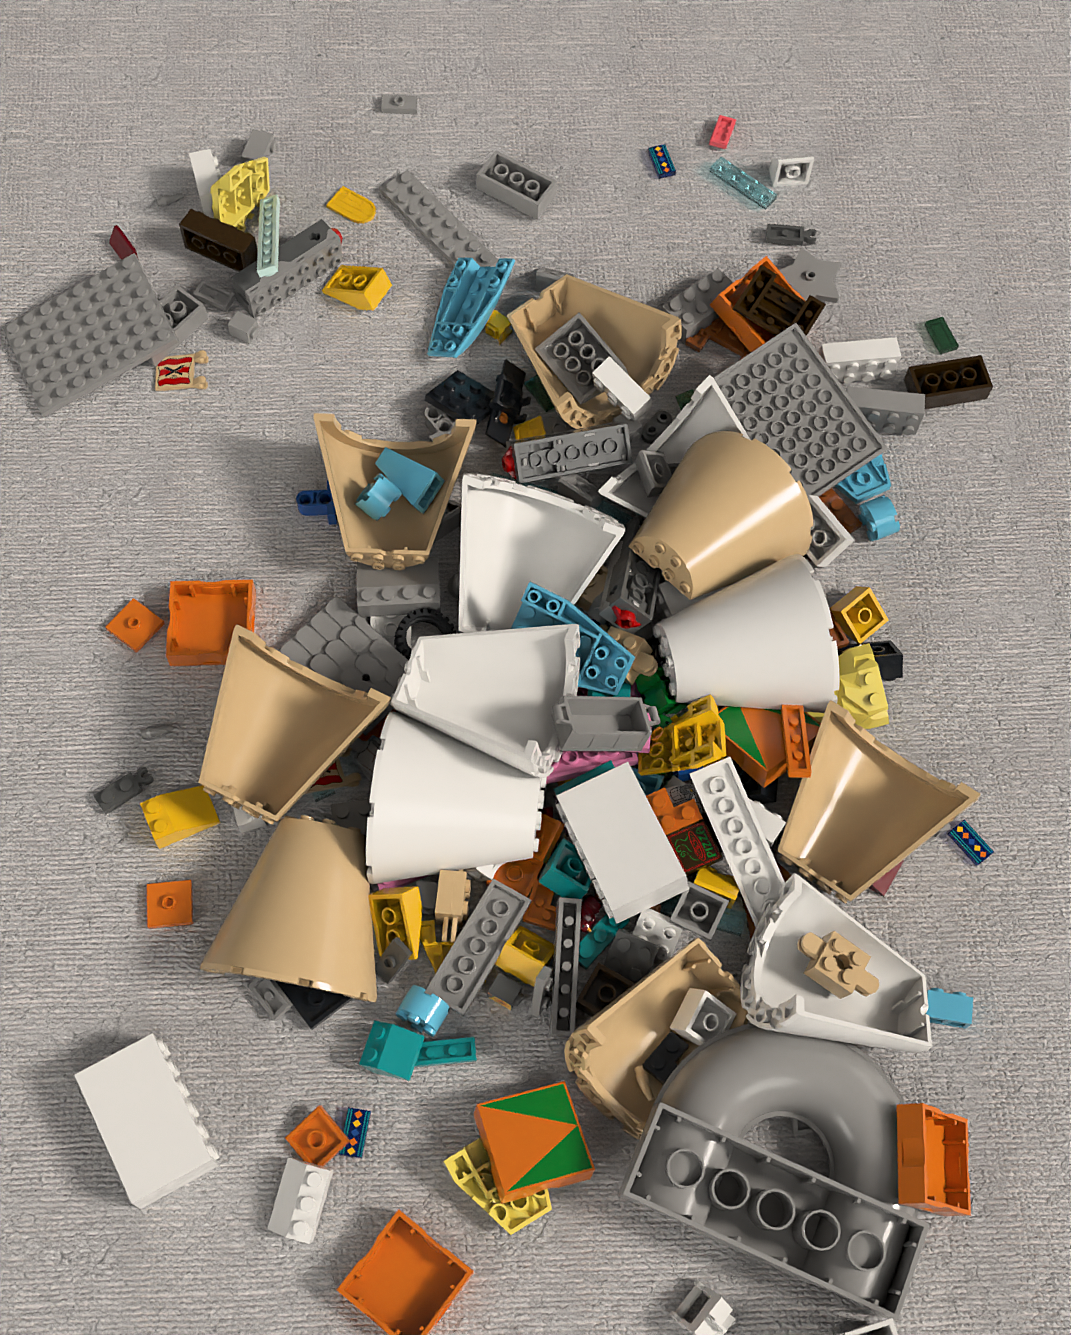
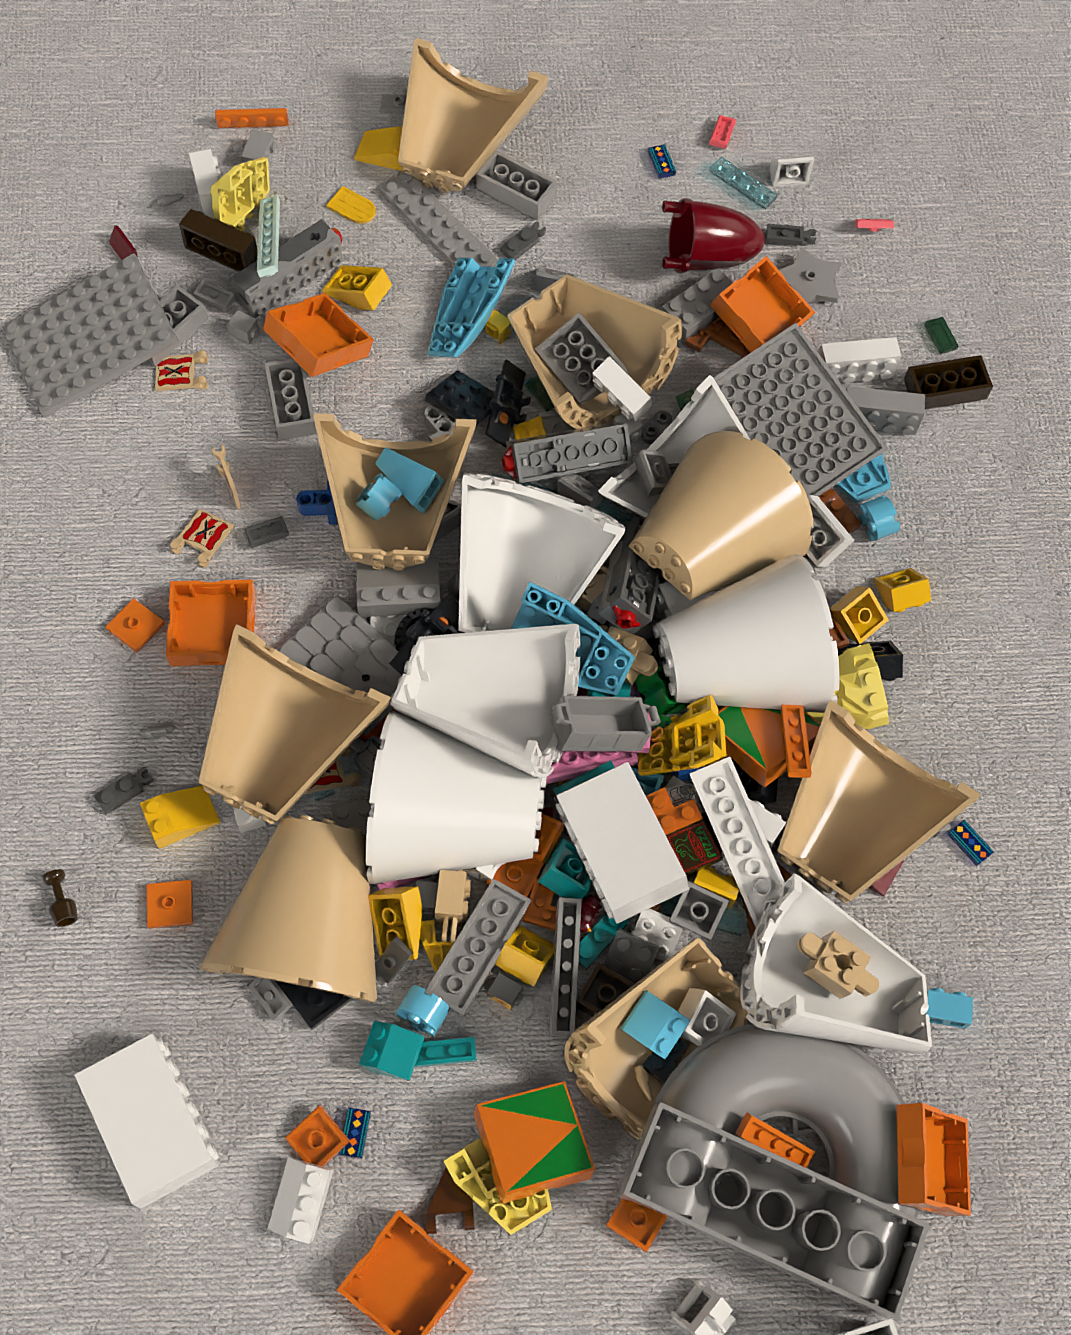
light grey plate [530,966,554,1017] -> none
dark brown slope [733,265,826,336] -> none
none -> dark brown piece [42,869,78,927]
none -> tan flag [170,509,234,568]
none -> tan flag [212,445,241,509]
none -> orange plate [215,108,289,128]
none -> dark grey plate [244,516,289,548]
none -> orange tile [263,293,374,377]
none -> light grey brick [264,359,317,440]
none -> yellow slope [354,126,402,171]
none -> black piece [389,594,459,675]
none -> tan cone [398,38,548,193]
none -> reddish brown flag [426,1166,475,1234]
none -> dark grey plate [500,221,546,260]
none -> orange plate [606,1198,668,1253]
none -> medium azure slope [620,990,691,1059]
none -> dark red windscreen [662,198,765,273]
none -> orange plate [735,1112,815,1168]
none -> coral plate [854,219,894,231]
none -> yellow slope [874,568,931,612]

